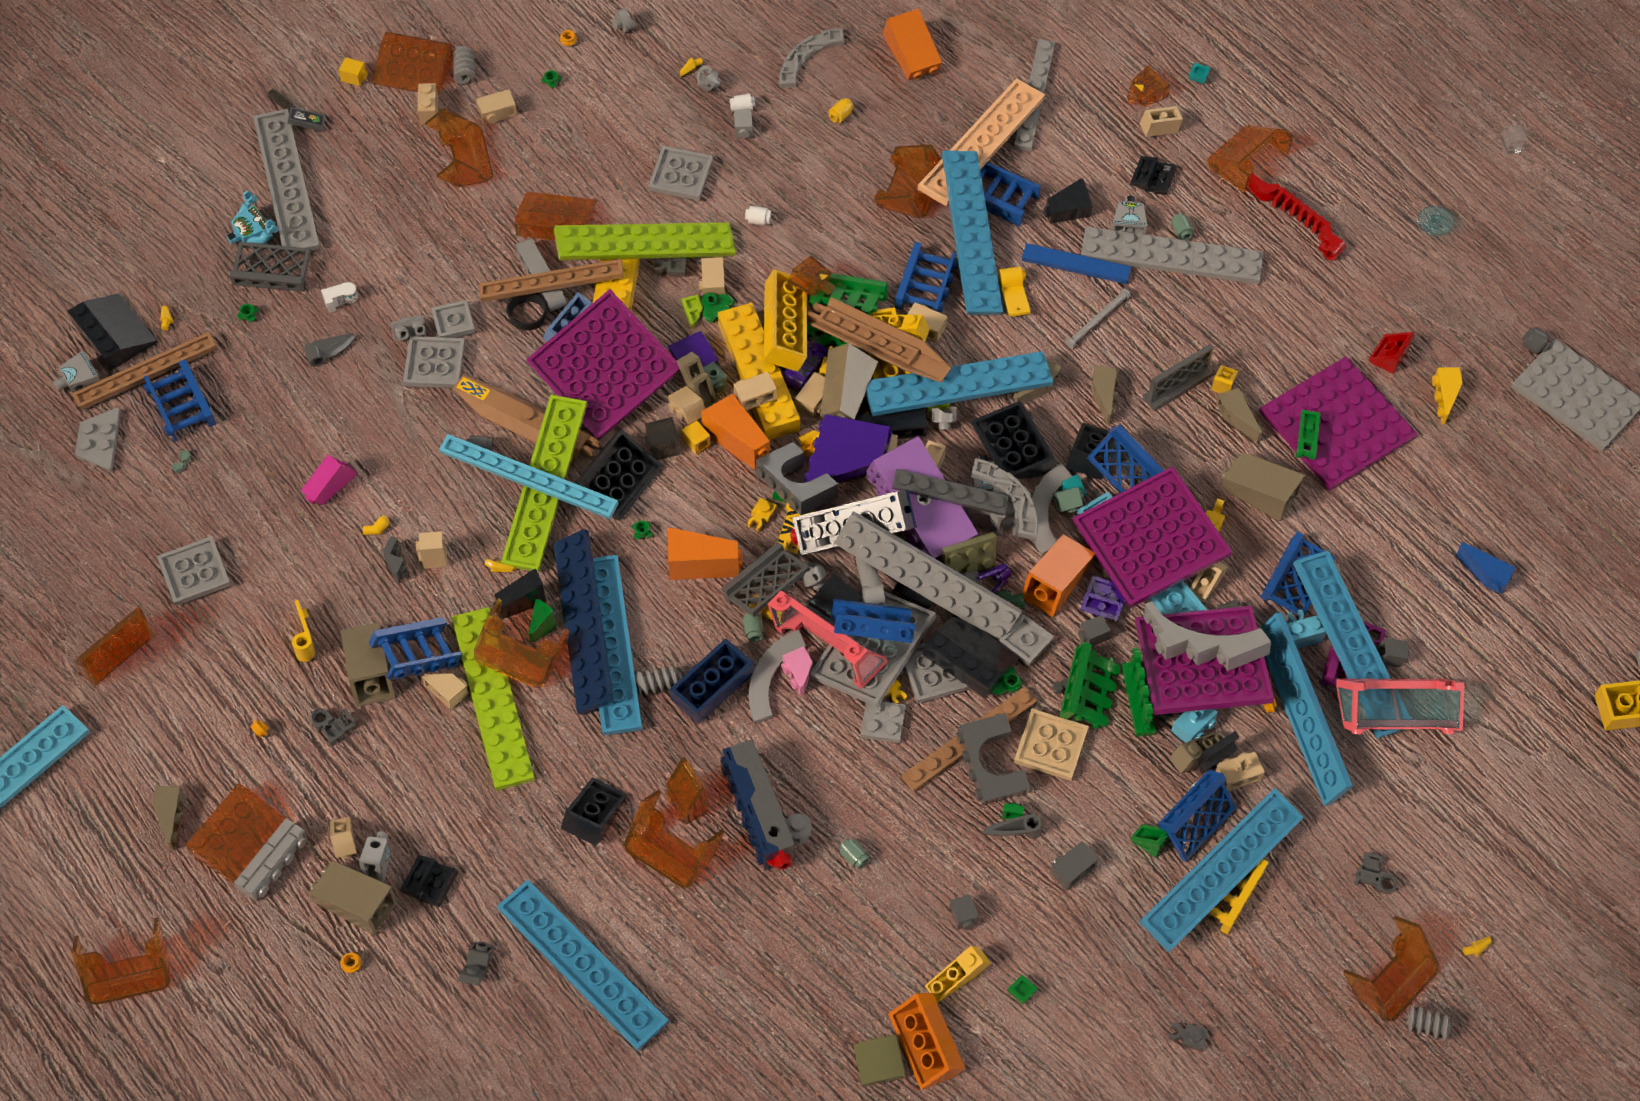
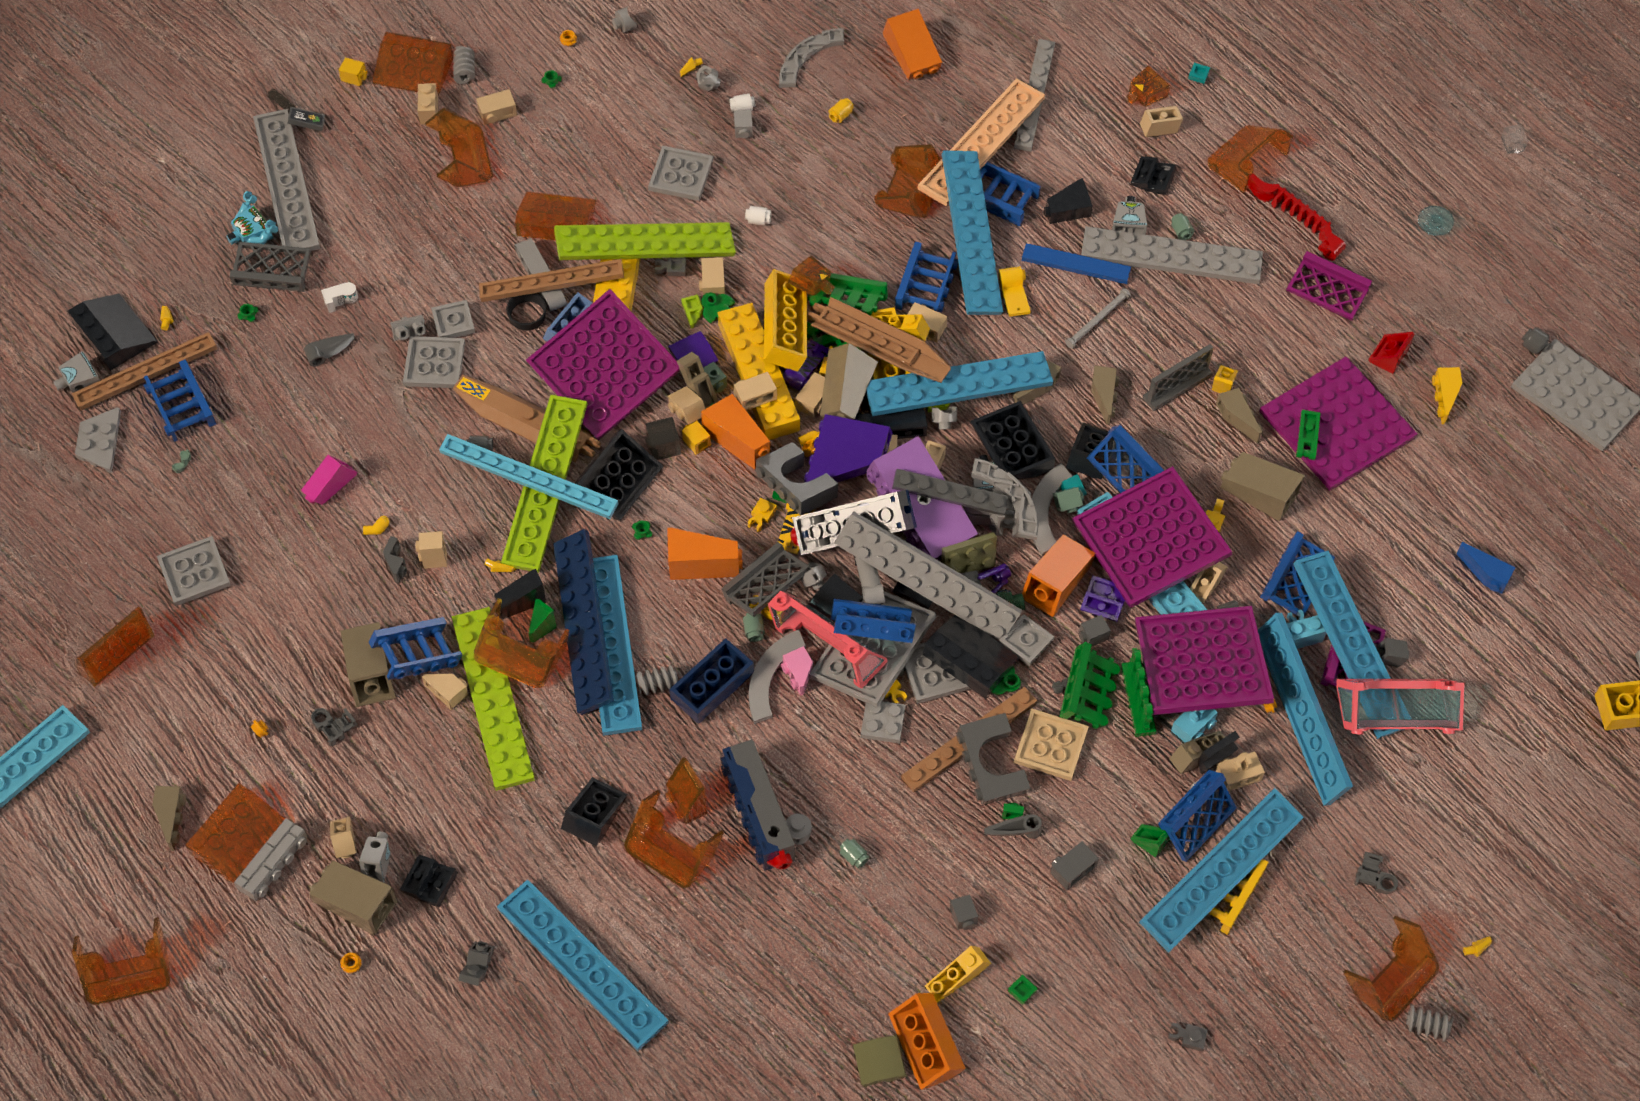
yellow door [292,600,315,662] -> none
light grey arch [1143,601,1271,671] -> none
none -> magenta fence [1286,251,1372,321]

